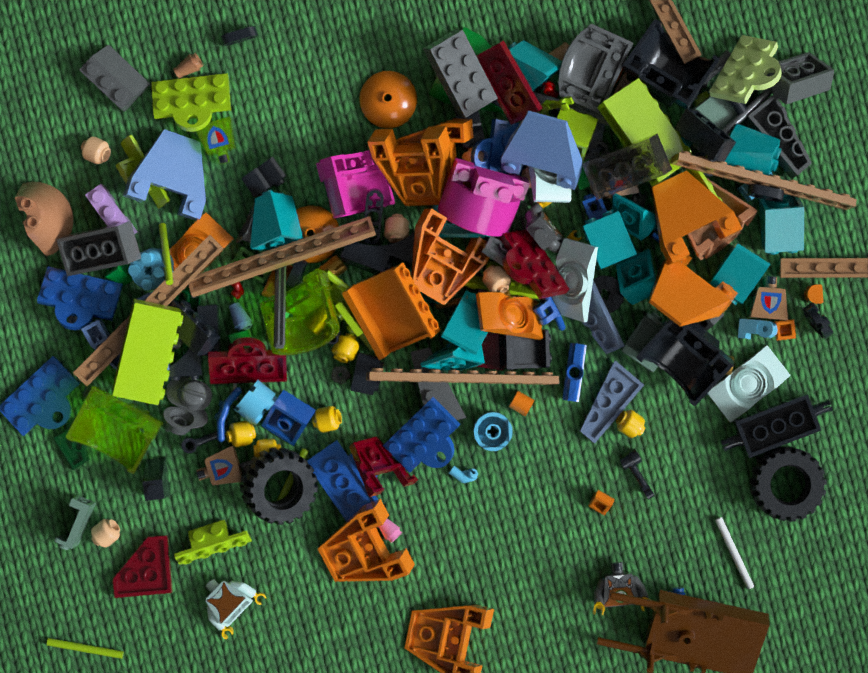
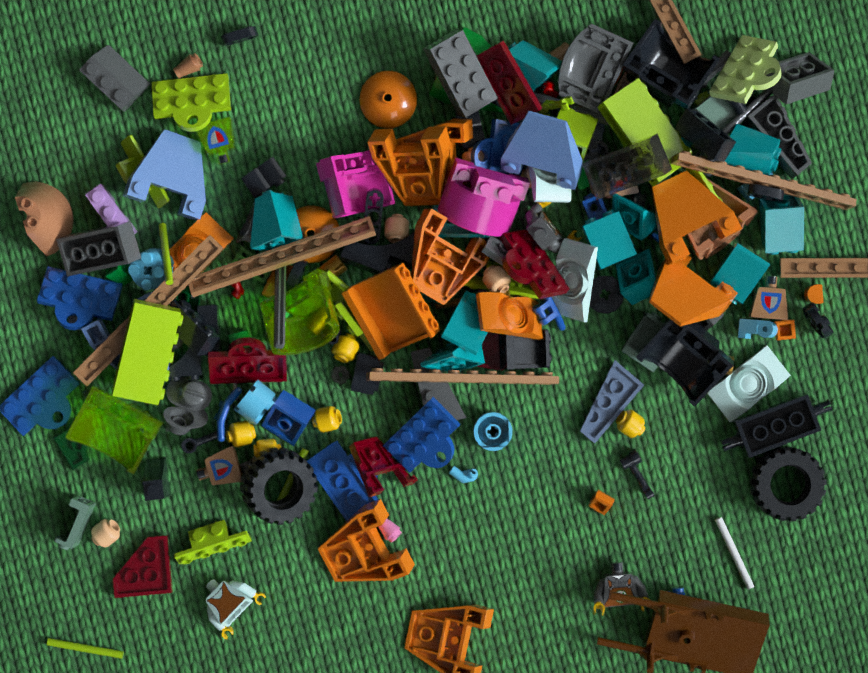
light nougat head [81,137,111,164] -> none
cone [229,302,252,332] -> none
orange brick [509,391,534,416] -> none
blue piece [562,343,587,402] -> none
sand blue wing [582,280,624,354] -> none

